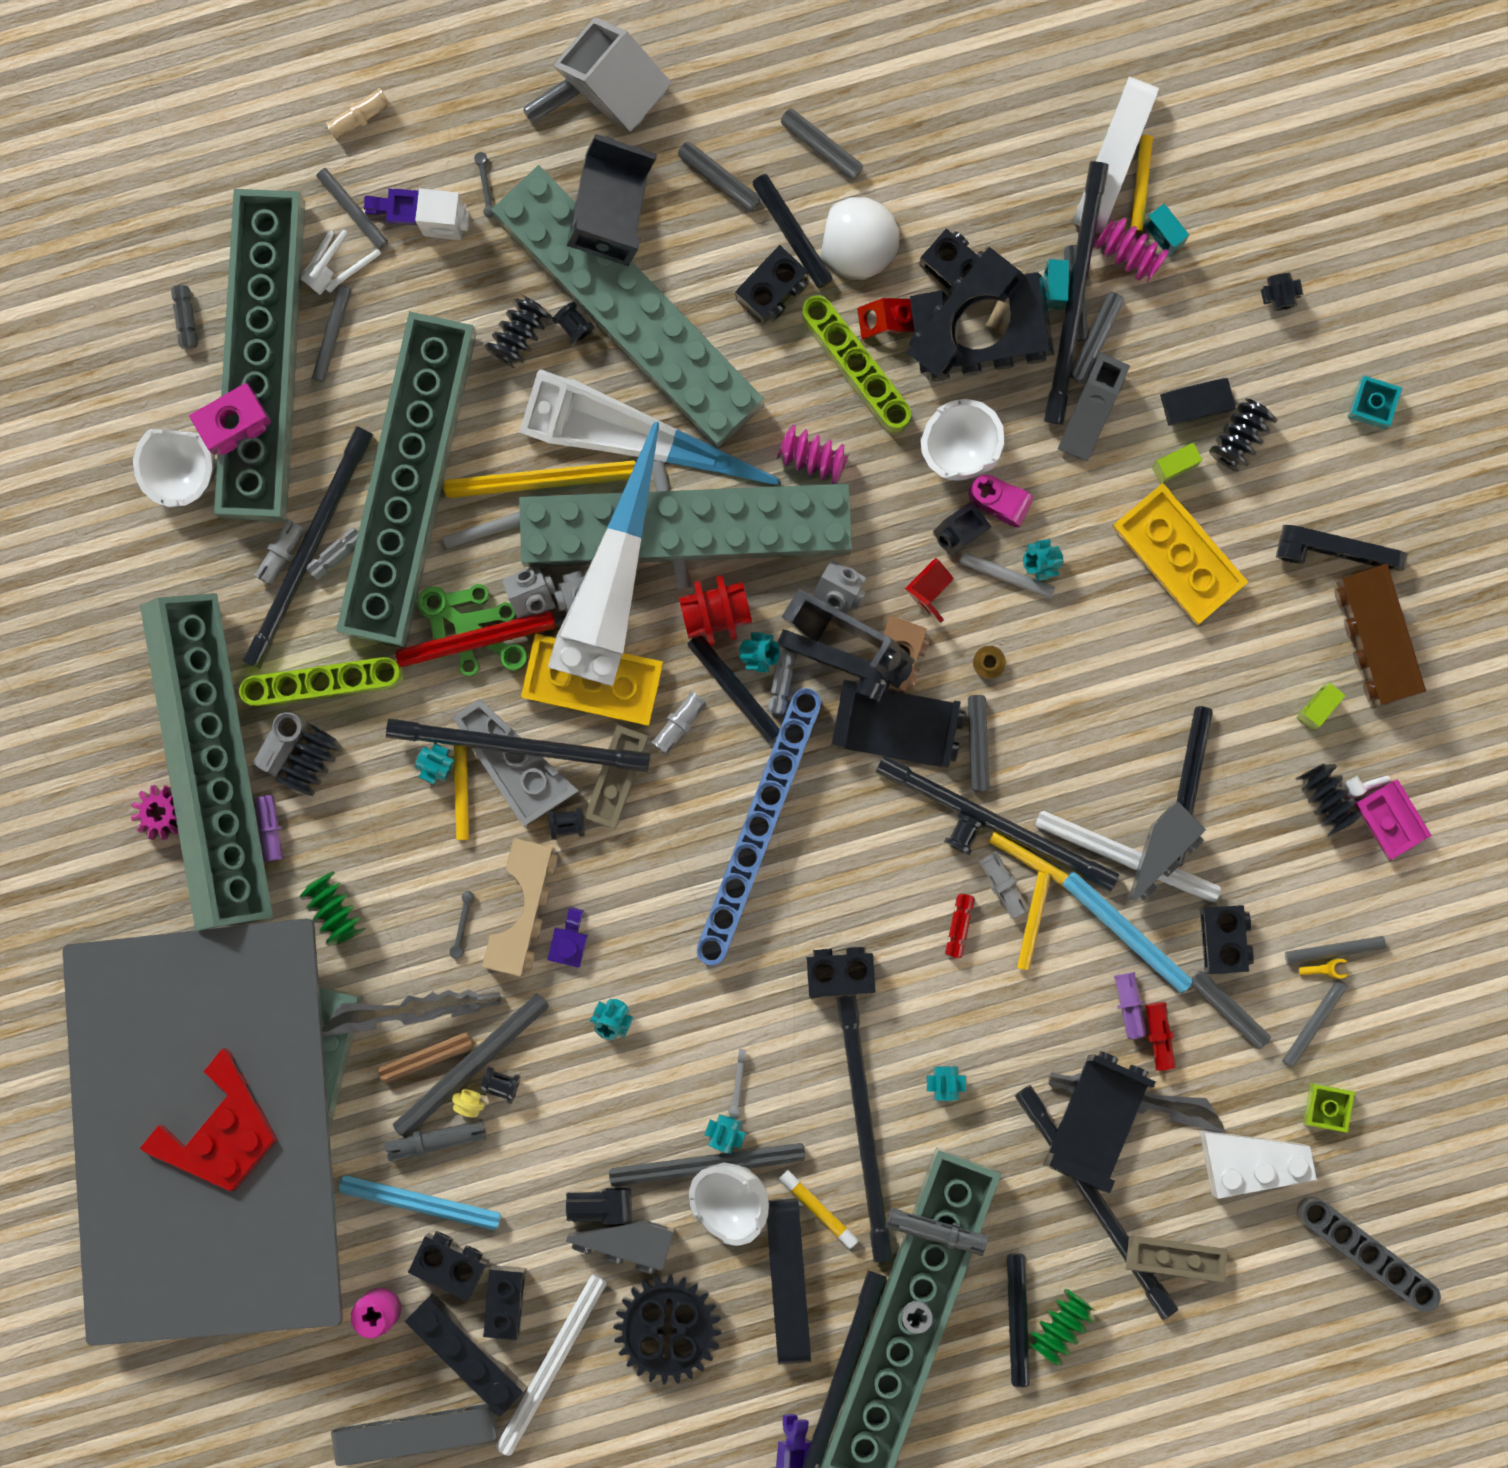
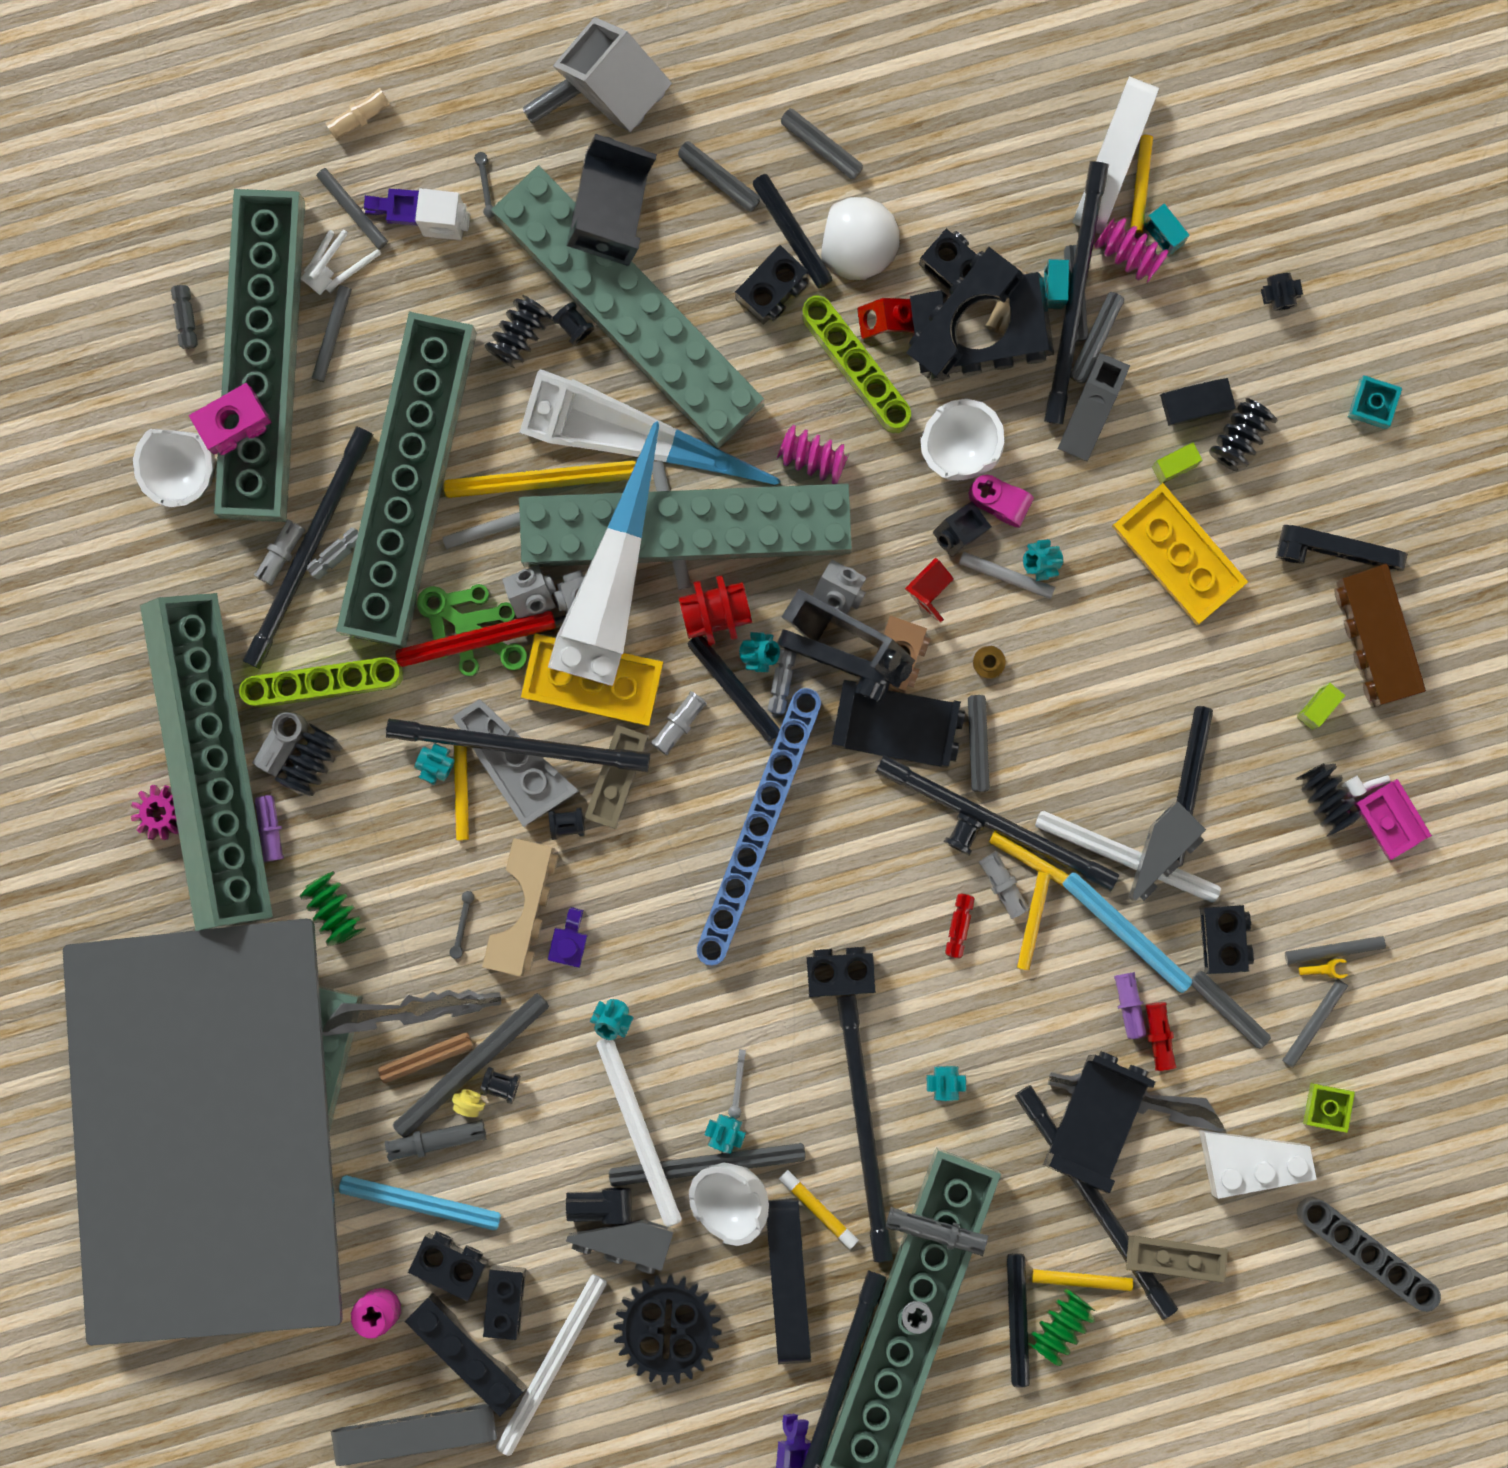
red wing [140,1049,278,1191] -> none
none -> white axle [596,1039,682,1227]
none -> yellow bar [1032,1269,1133,1291]

